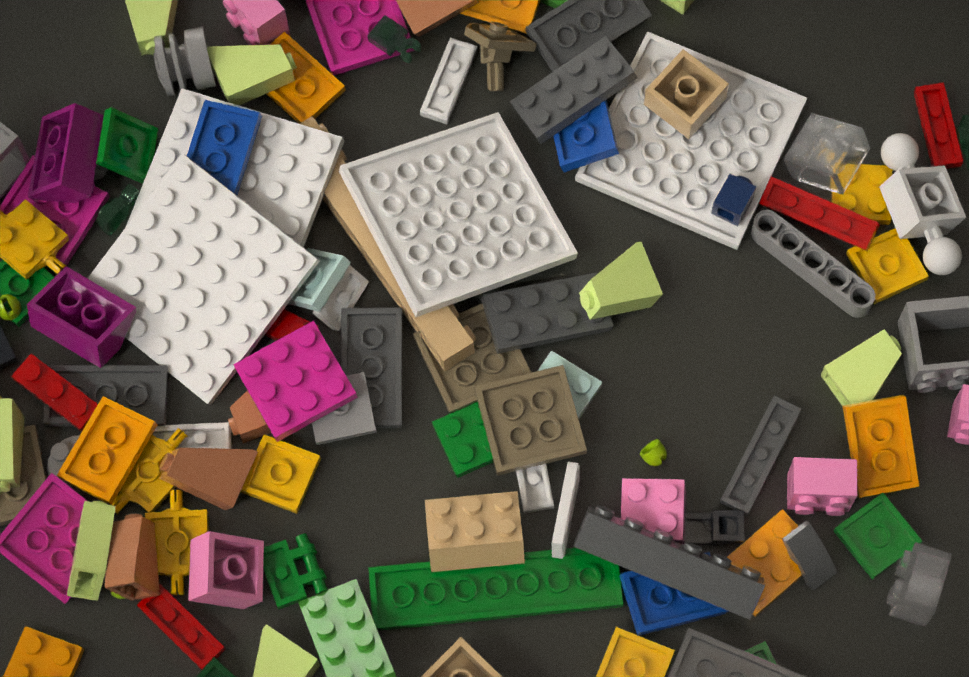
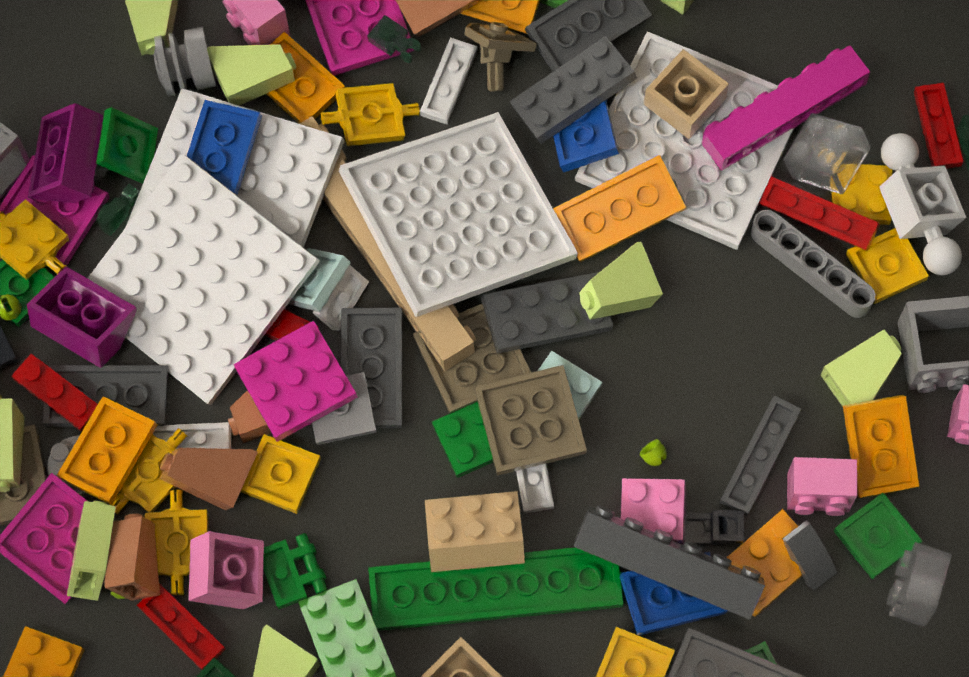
white tile [552,462,580,559] -> none
dark blue brick [711,173,756,227] -> none
none -> yellow plate [321,83,420,146]
none -> light orange plate [553,155,687,262]
none -> dark pink brick [702,45,870,171]

